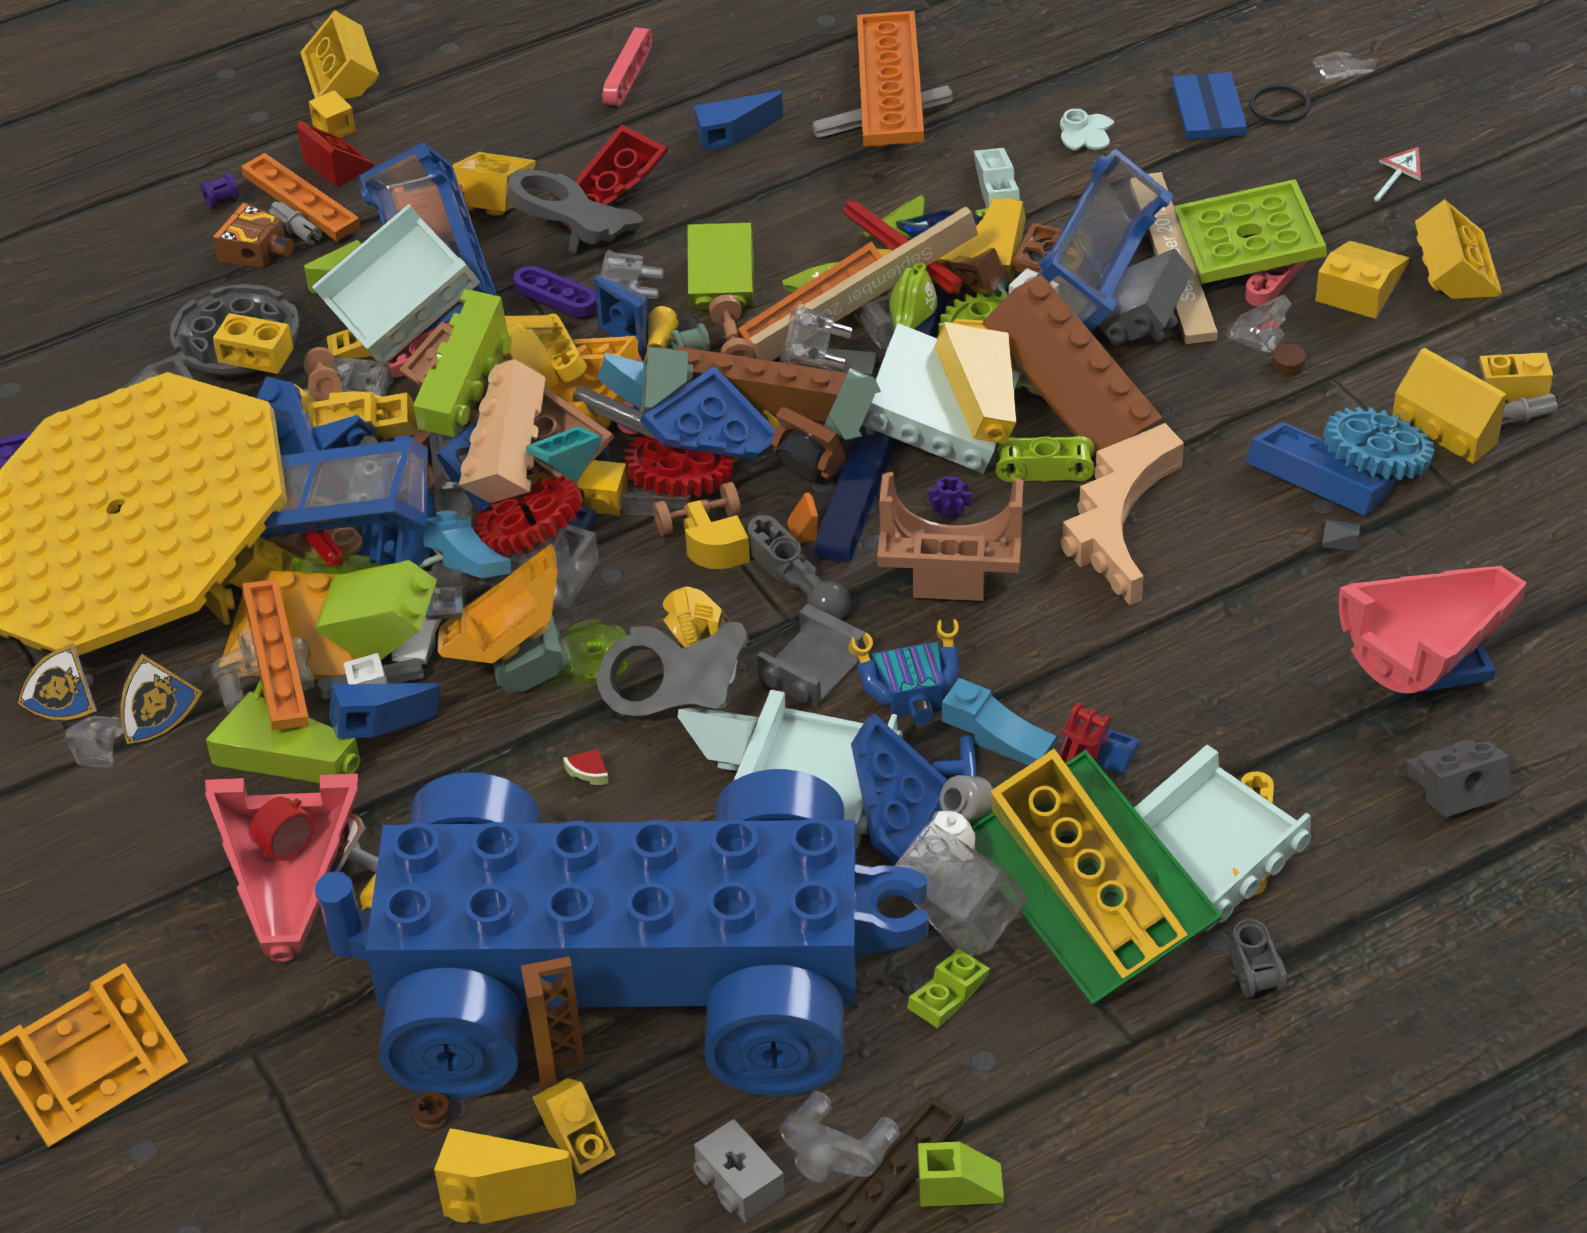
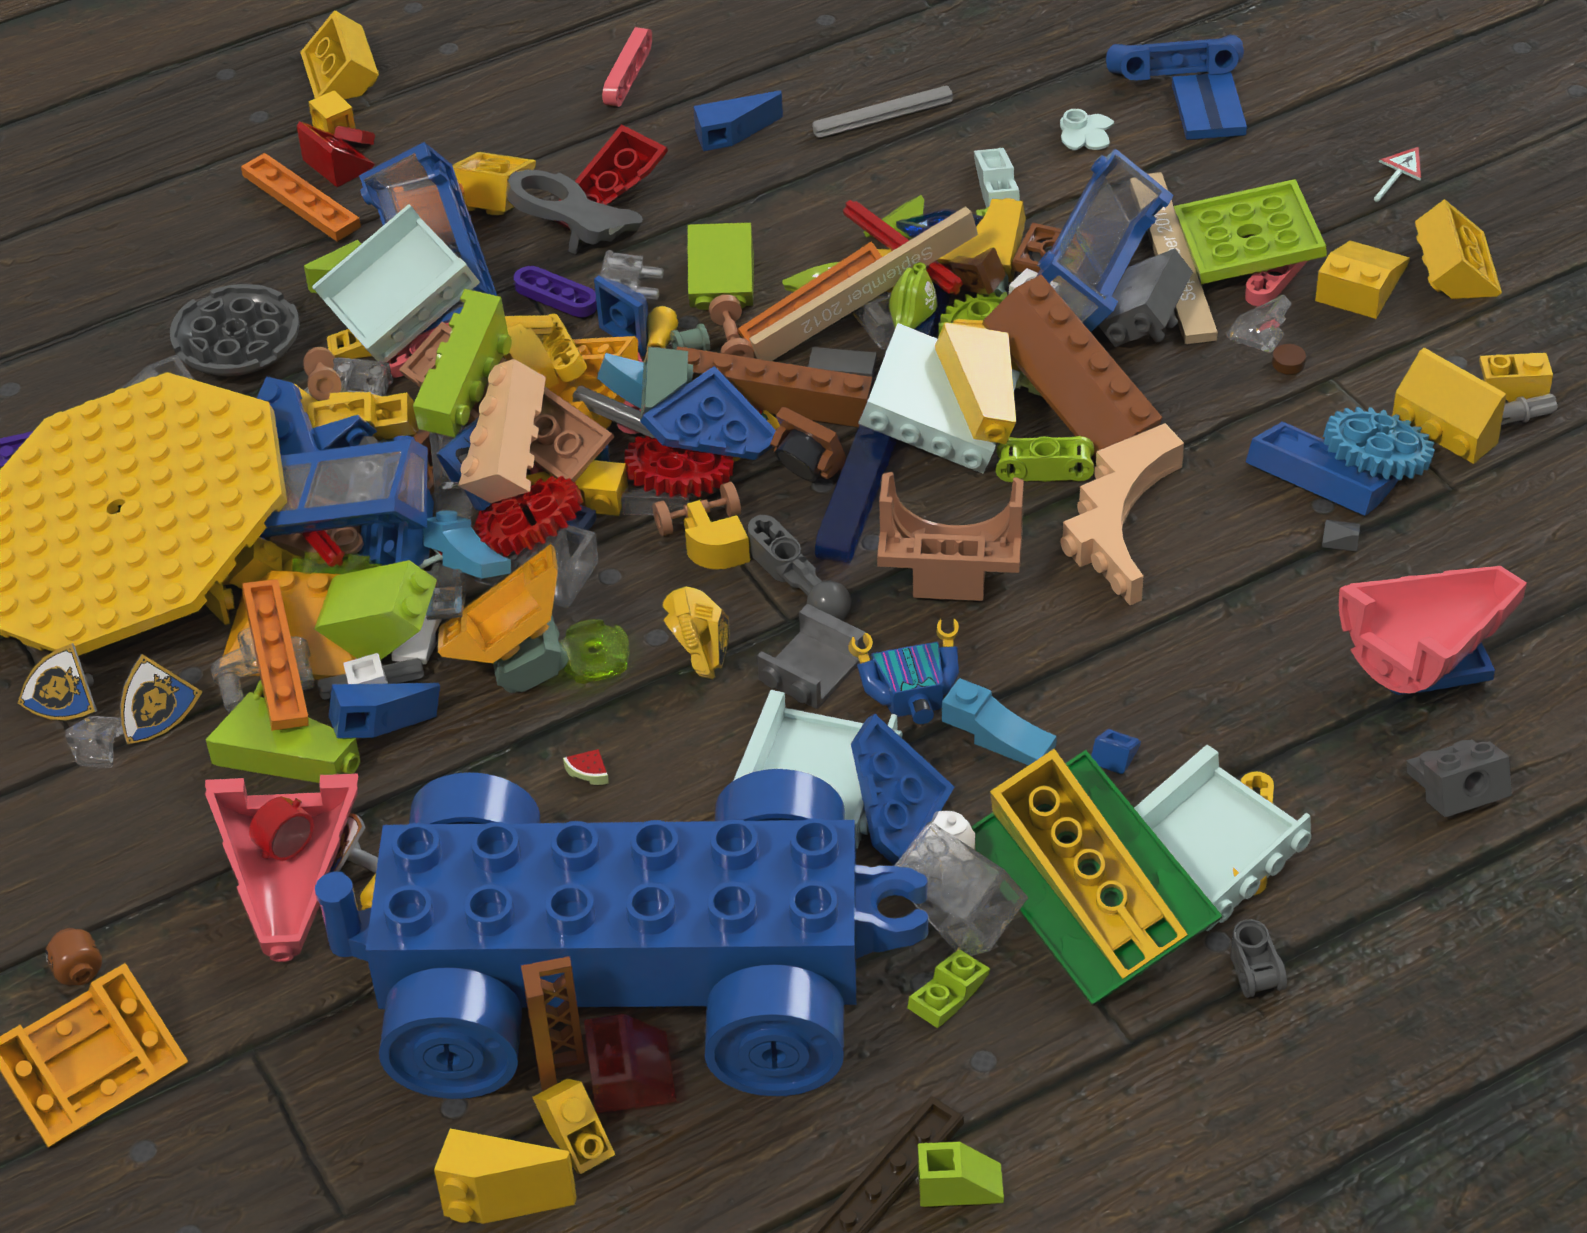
dark purple bush [200,172,239,209] -> none
dark orange torso [212,202,294,268] -> none
yellow brick [213,313,294,374] -> none
light grey axle [269,202,322,245] -> none
reddish brown bush [413,1091,450,1132] -> none
teal slope [526,426,601,483] -> none
dark grey animal [596,622,749,719] -> none
light aqua slope [677,707,759,771] -> none
light grey brick [693,1119,785,1223] -> none
clear connector [779,1091,900,1183] -> none
clear piece [781,304,852,370] -> none
orange slope [787,493,819,544] -> none
sand green slope [824,368,881,440] -> none
orange plate [857,11,925,147] -> none
dark purple gear [929,476,971,518] -> none
blue piece [931,736,977,776] -> none
light grey head [939,775,993,824] -> none
red arm [1059,702,1112,763] -> none
black piece [1249,84,1310,124] -> none
clear tile [1313,51,1376,83] -> none
none -> dark orange head [45,928,102,986]
none -> red tile [334,126,375,145]
none -> clear red slope [584,1014,676,1113]
none -> blue plate [1106,35,1244,80]

